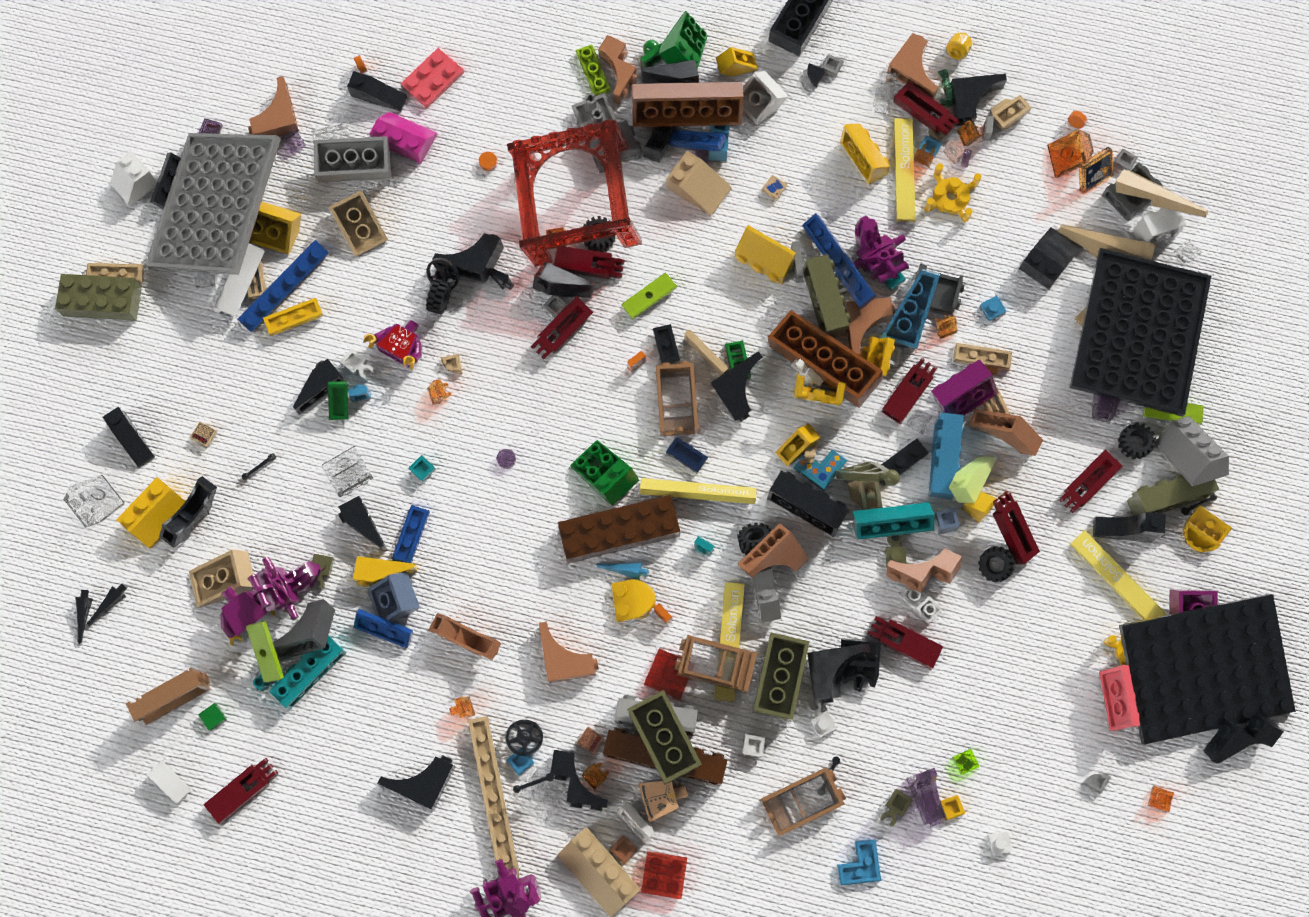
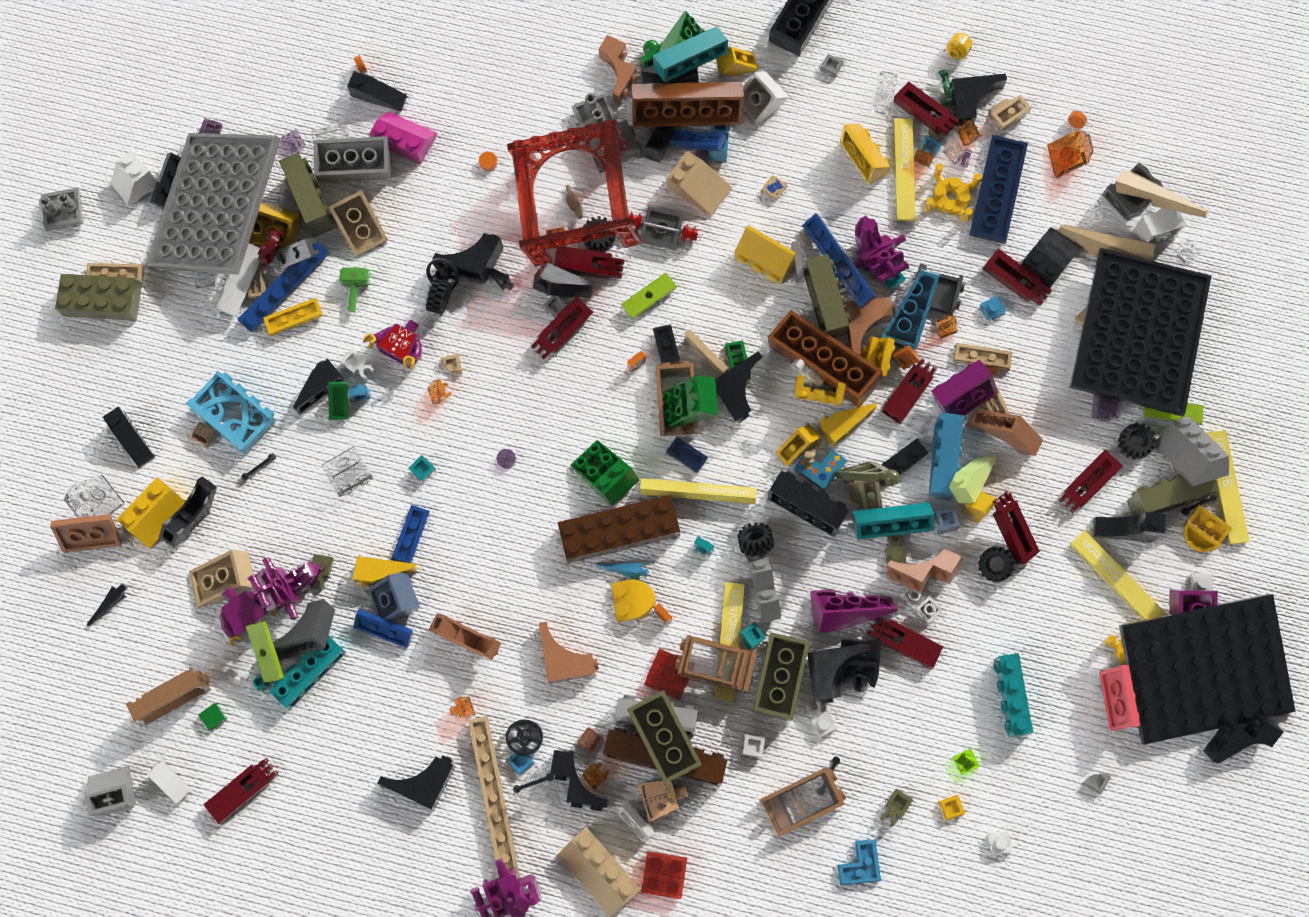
black piece [75,590,93,644] -> none
nougat arch [248,76,300,137] -> none
black slope [338,496,387,551] -> none
coral plate [400,48,464,108] -> none
lime tile [576,44,611,96] -> none
nougat tile [610,835,638,864] -> none
nougat arch [738,523,809,577] -> none
black tile [807,63,825,88] -> none
nougat arch [887,33,939,99] -> none
clear purple arch [906,768,946,827] -> none
light grey tile [982,116,994,141] -> none
tile [1079,146,1113,194] -> none
light grey tile [1112,148,1138,171] -> none
clear orange tile [1147,786,1174,812] -> none
none -> light grey plate [39,188,83,231]
none -> nougat plate [50,514,122,553]
none -> light grey slope [85,766,137,817]
none -> medium azure fence [185,370,276,455]
none -> dark red plate [257,230,285,267]
none -> dark grey hinge [274,238,319,269]
none -> olive brick [279,152,334,238]
none -> bright green piece [339,267,370,312]
none -> dark tan hand [565,184,583,219]
none -> dark grey plate [625,206,699,250]
none -> teal brick [653,26,728,82]
none -> green slope [663,375,718,428]
none -> teal plate [738,622,766,650]
none -> magenta wedge [810,590,898,633]
none -> yellow slope [818,403,877,447]
none -> orange tile [893,345,920,370]
none -> dark blue plate [969,135,1028,244]
none -> dark red hinge [982,248,1052,306]
none -> teal brick [993,653,1033,738]
none -> white plate [1191,573,1213,591]
none -> light yellow tile [1207,430,1250,545]

